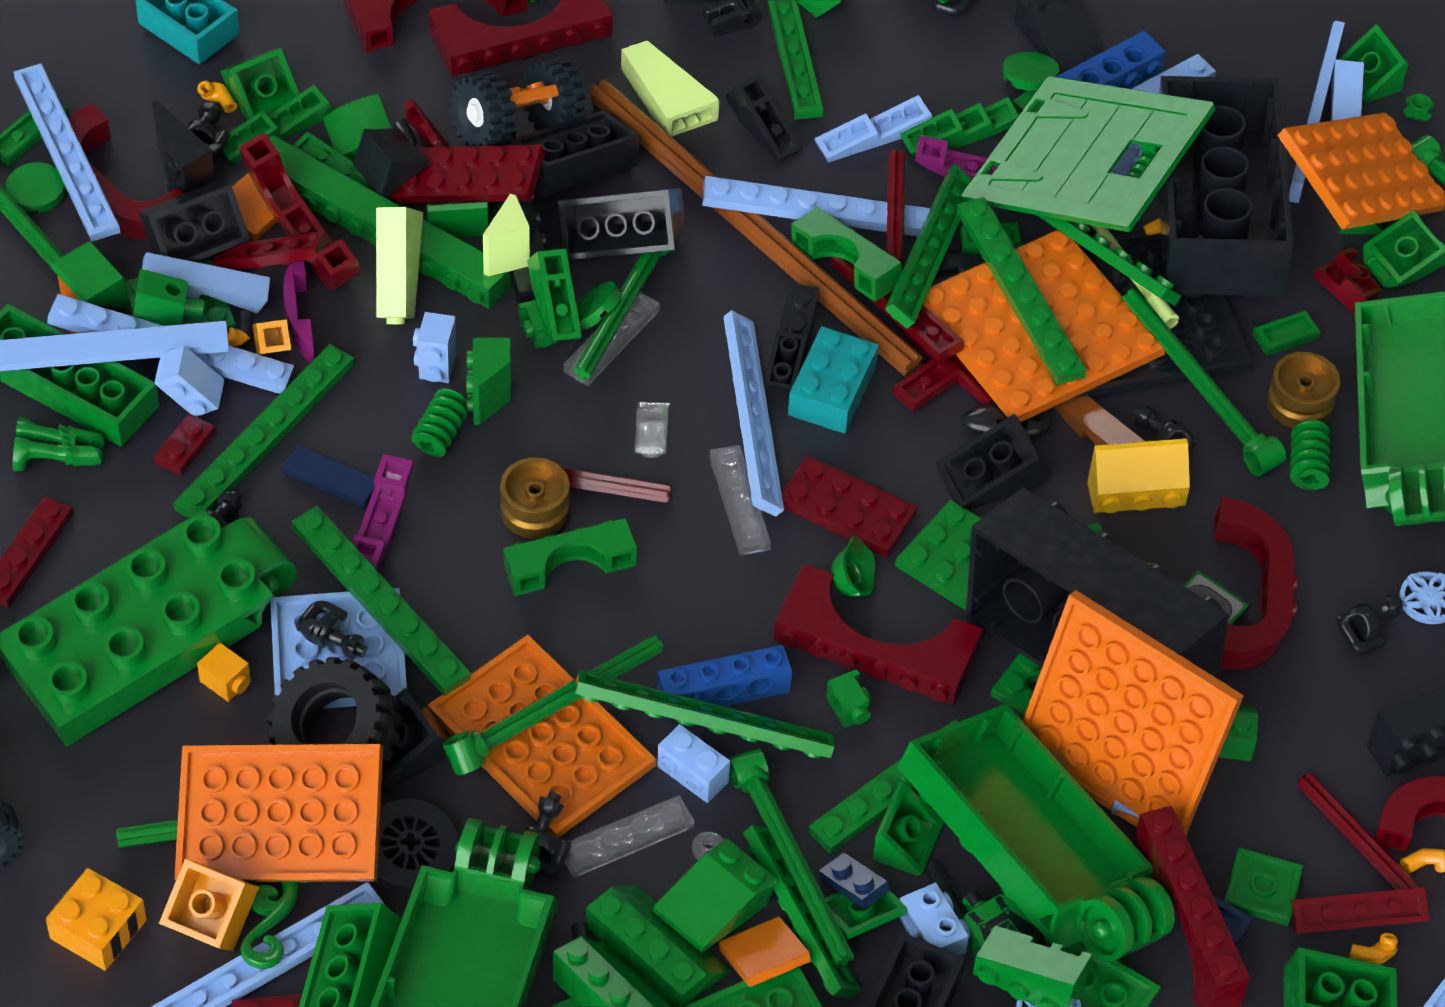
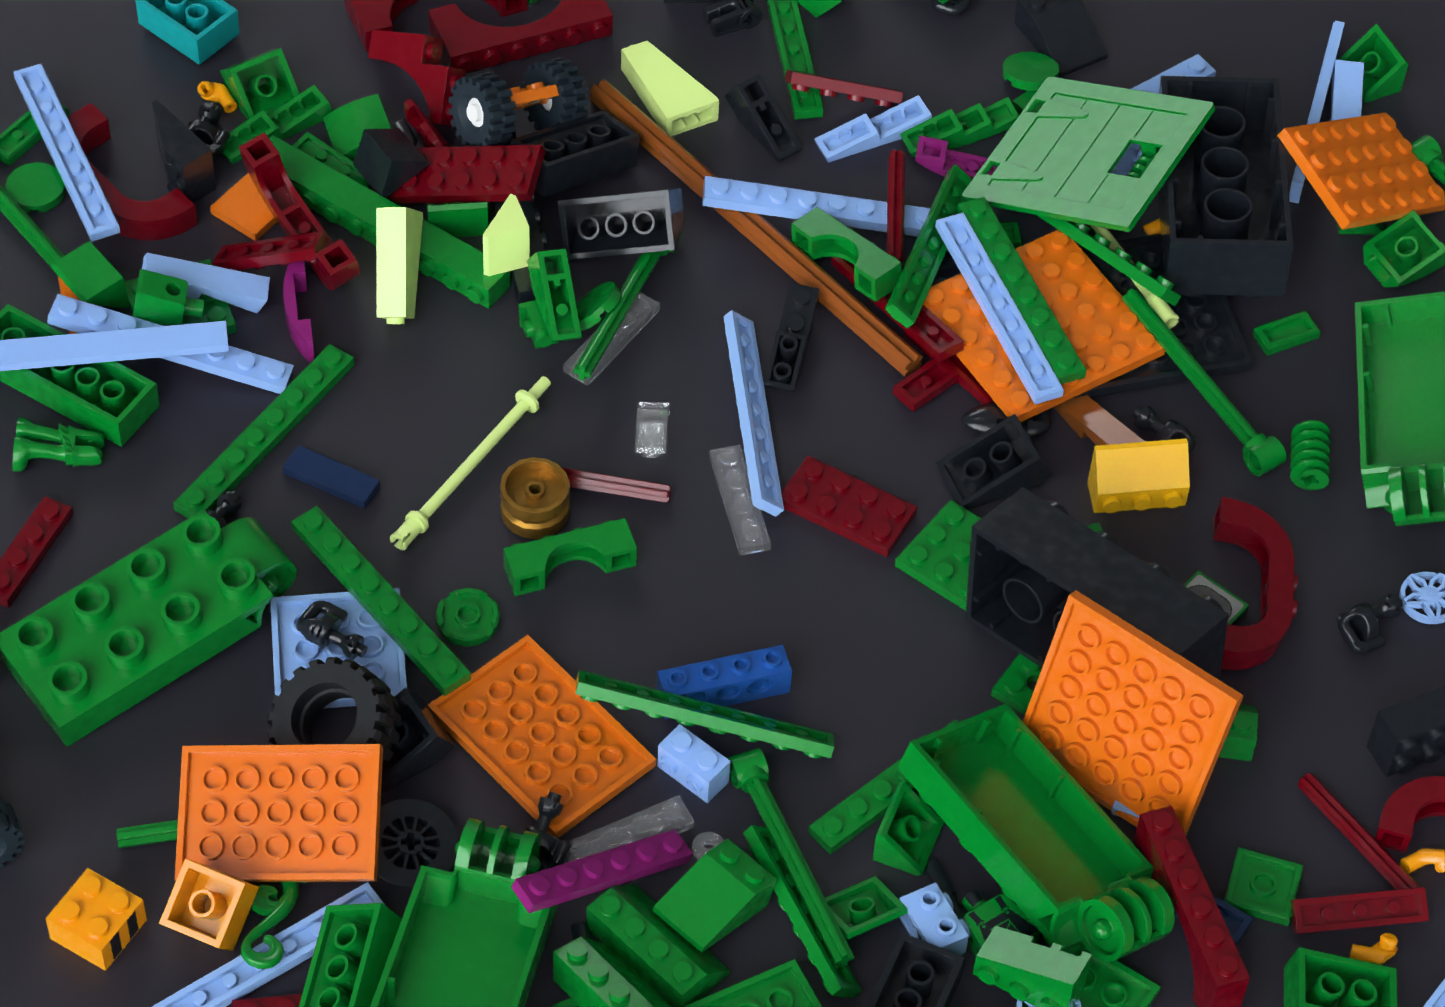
black brick [138,180,250,262] -> none
light blue brick [154,345,225,417] -> none
dark red plate [154,414,216,476] -> none
light orange brick [197,642,251,702] -> none
arm [227,310,253,348] -> none
light orange brick [252,319,291,354] -> none
magenta slope [352,454,414,570] -> none
green piece [411,388,468,458] -> none
light blue brick [413,312,457,383] -> none
green piece [442,634,664,776] -> none
green slope [467,338,511,425] -> none
orange tile [718,916,811,987] -> none
dark red arch [773,564,983,705] -> none
teal brick [788,326,879,434] -> none
dark blue plate [819,852,890,910] -> none
green brick [826,669,871,728] -> none
green piece [831,535,875,597] -> none
blue brick [1056,31,1166,89] -> none
pearl gold wheel [1267,352,1340,429] -> none
dark red slope [1312,246,1382,314] -> none
green plate [1403,93,1434,121] -> none
none -> dark red arch [368,30,466,128]
none -> yellowish green bar [390,376,551,550]
none -> green tile [436,588,500,647]
none -> magenta plate [511,829,693,913]
none -> dark red plate [784,69,903,107]
none -> light blue tile [935,212,1064,404]

